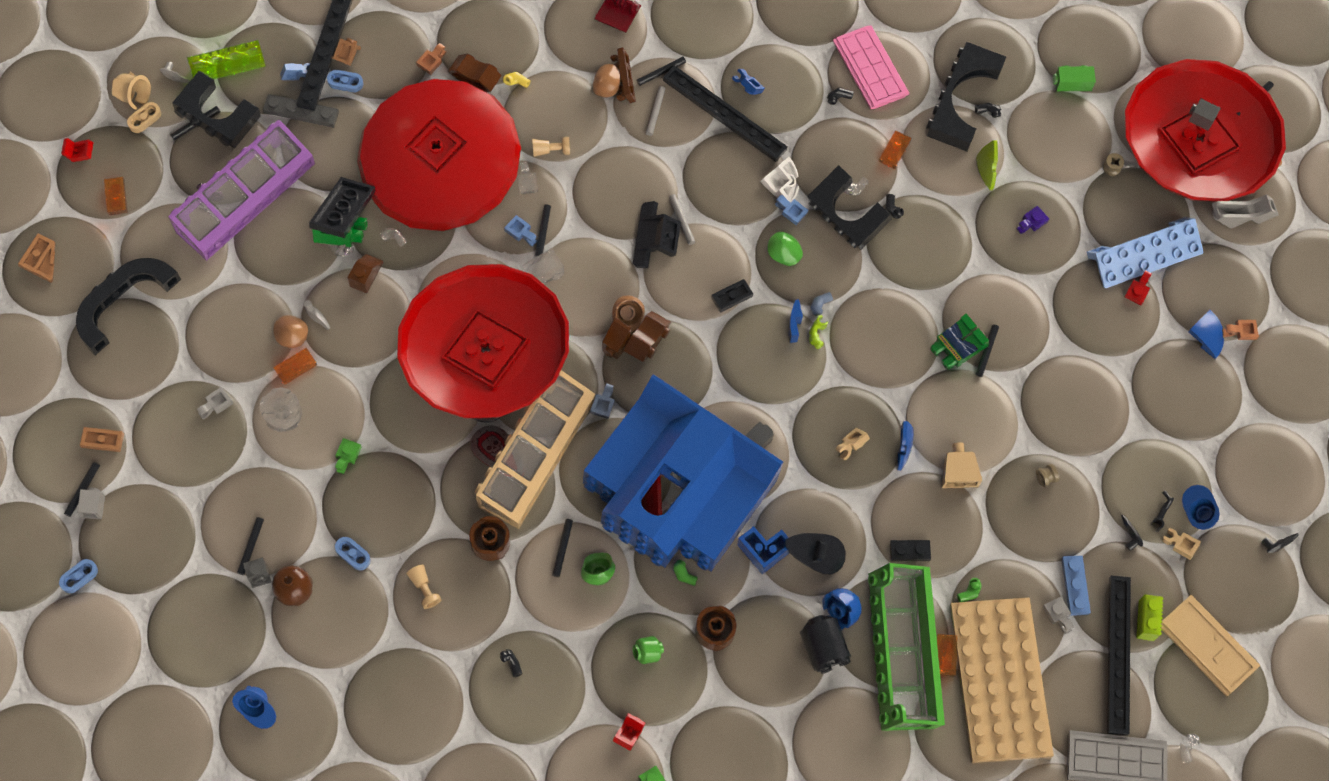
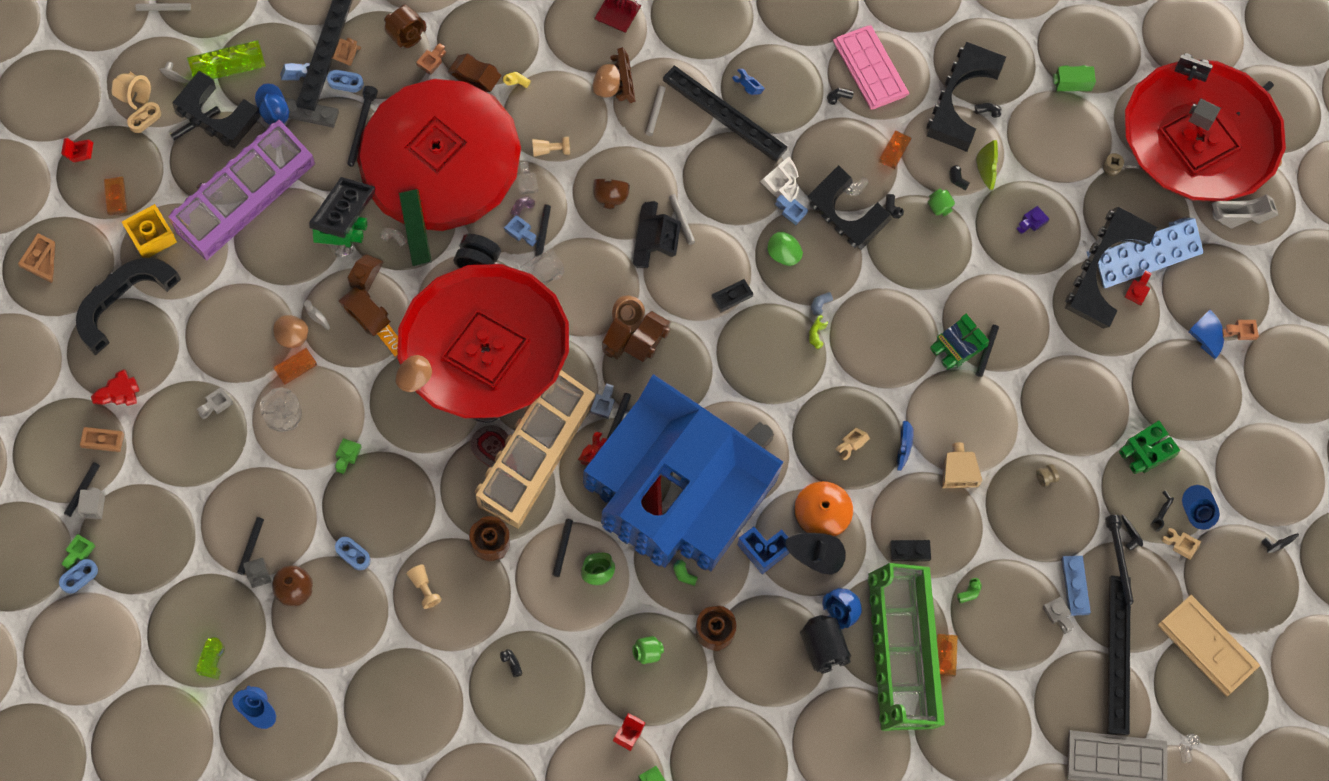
black bar [636,56,686,86] -> none
blue slope [789,299,803,343] -> none
tan plate [950,597,1054,763] -> none
lime brick [1136,594,1164,641] -> none
none -> bright green plate [62,534,95,570]
none -> red rock [91,369,140,406]
none -> yellow brick [121,204,177,258]
none -> light grey bar [136,3,191,11]
none -> clear neon green leg [196,637,225,680]
none -> blue piece [255,83,289,125]
none -> reddish brown brick [338,287,391,336]
none -> black piece [347,86,378,167]
none -> light orange sticker [377,324,398,356]
none -> reddish brown brick [384,4,427,48]
none -> medium nougat hat [395,355,432,392]
none -> dark green tile [399,189,432,267]
none -> black wheel [453,234,501,268]
none -> arm [510,196,535,216]
none -> red plate [578,432,608,465]
none -> reddish brown cylinder [593,179,630,209]
none -> black piece [607,393,631,439]
none -> orange dish [794,481,853,536]
none -> bright green head [927,188,955,216]
none -> black arm [949,165,970,191]
none -> black arch [1065,207,1158,329]
none -> black piece [1105,515,1134,605]
none -> green hips [1119,420,1181,474]
none -> black hips [1174,53,1213,82]

